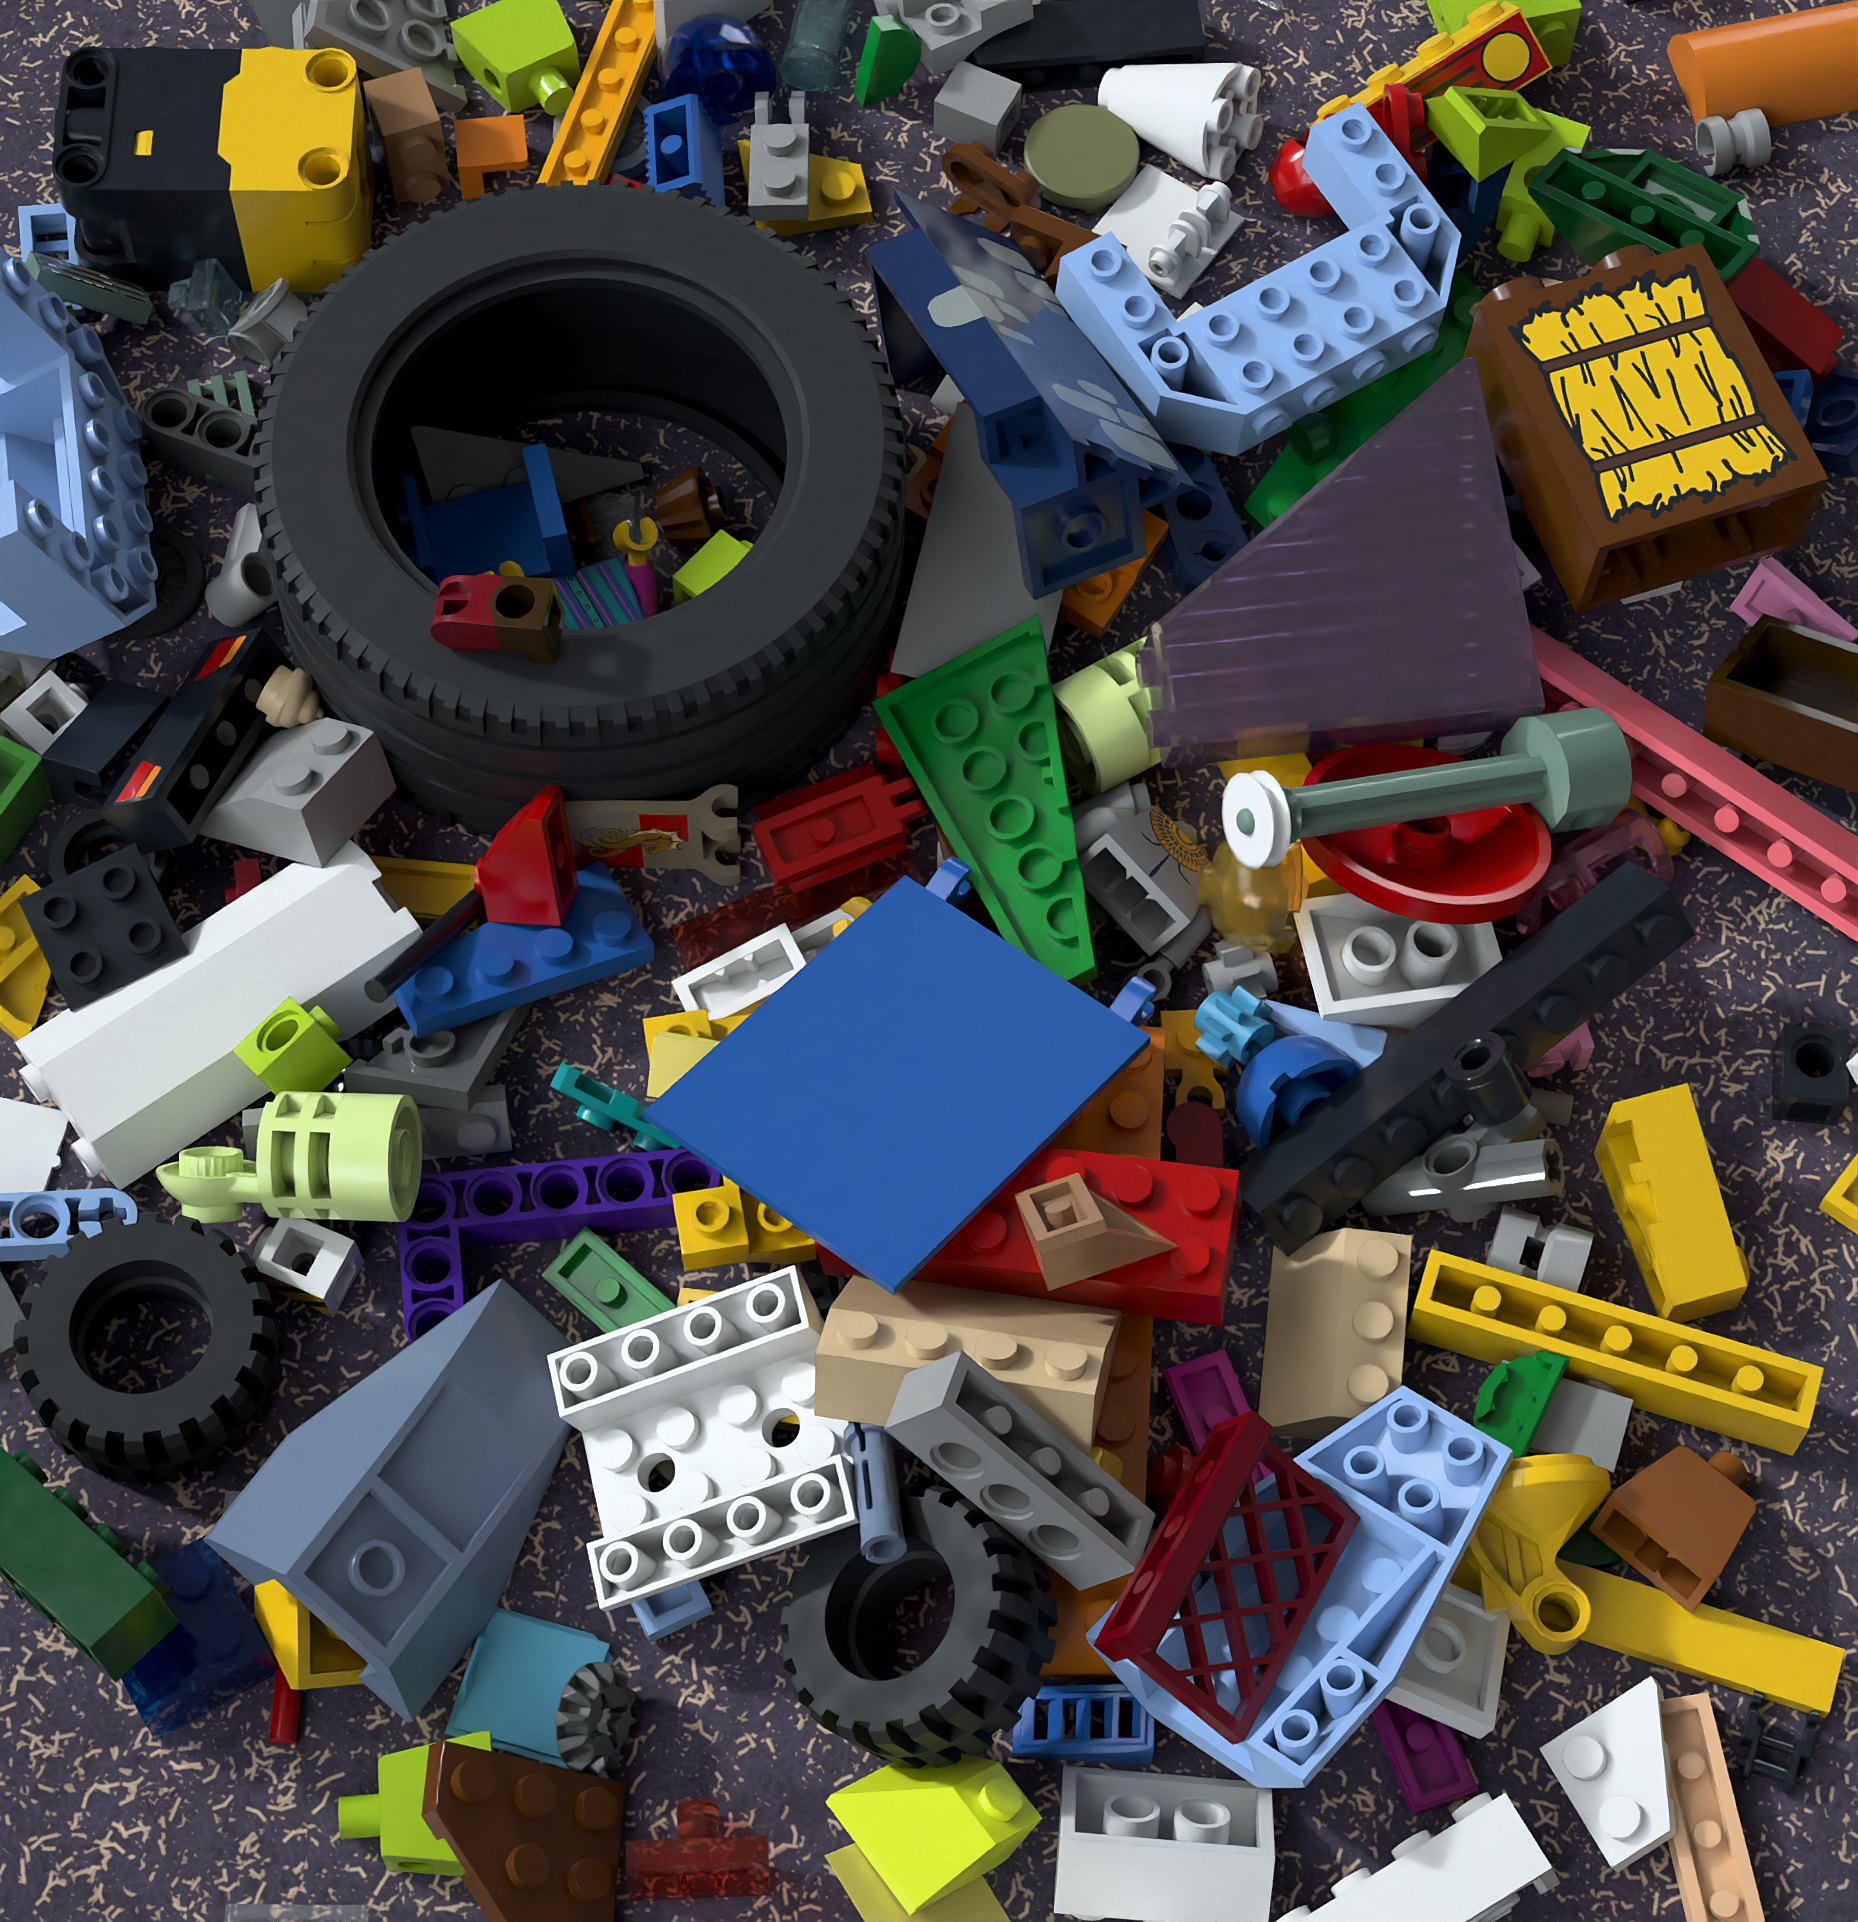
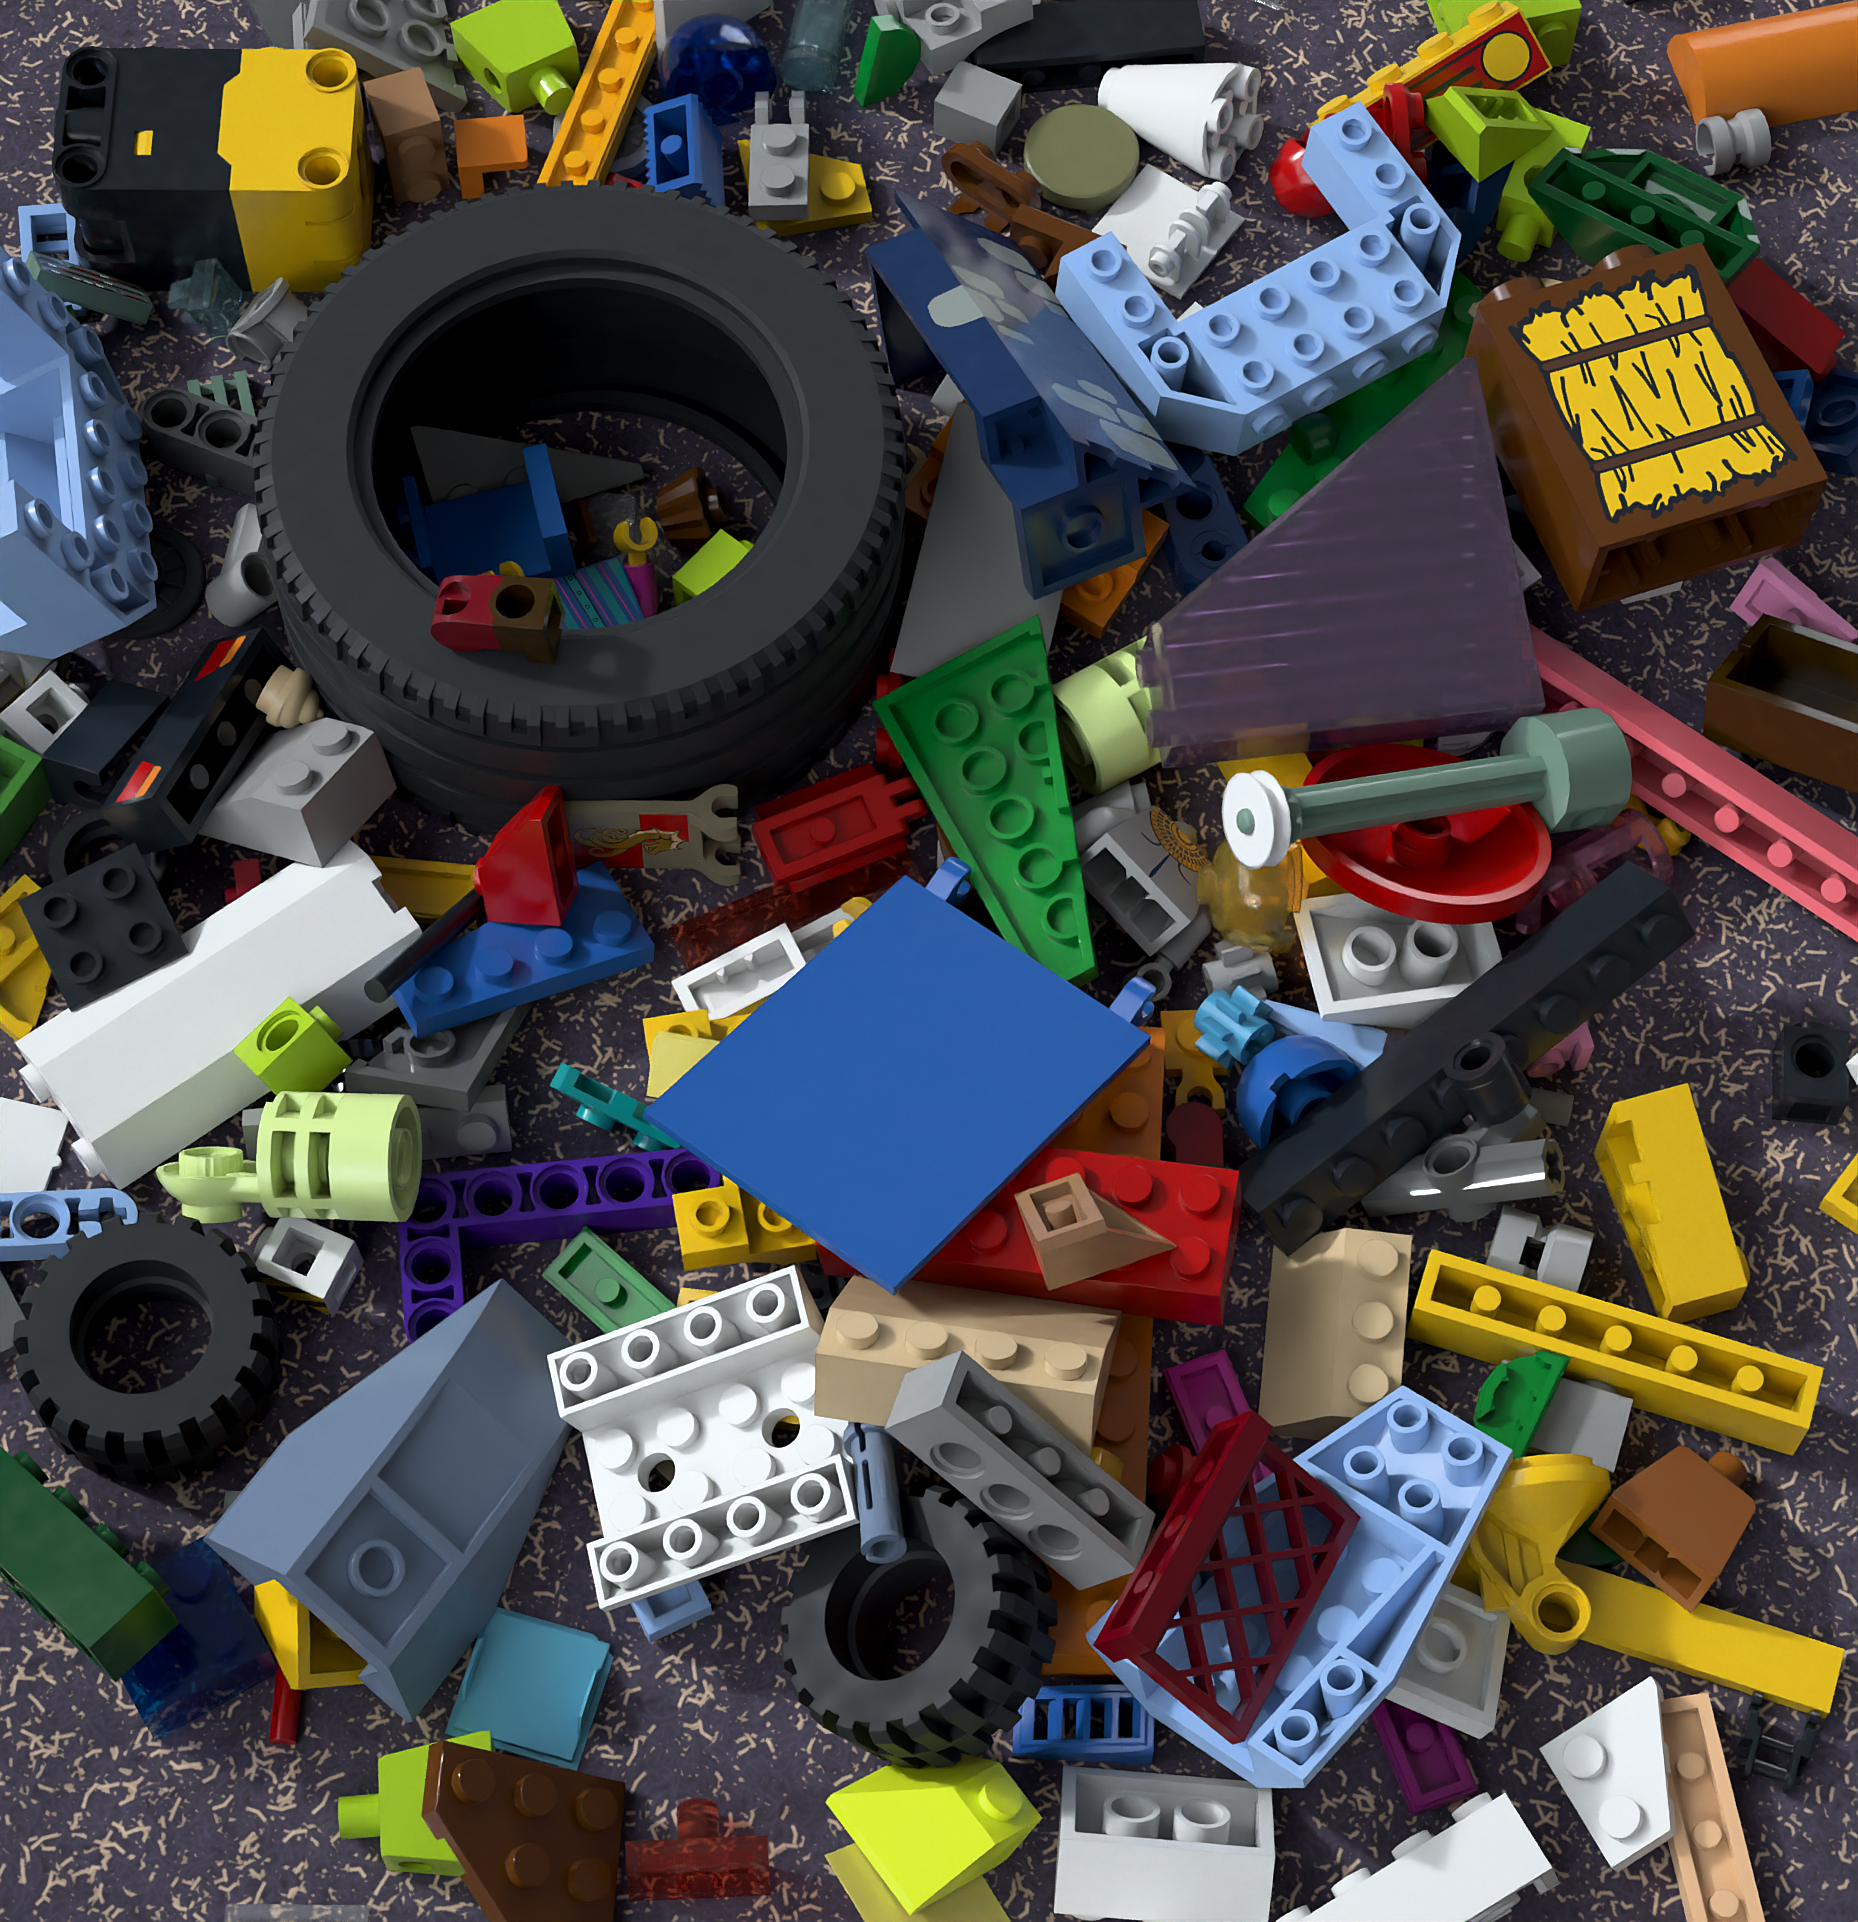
dark grey gear [555,1662,638,1776] -> none

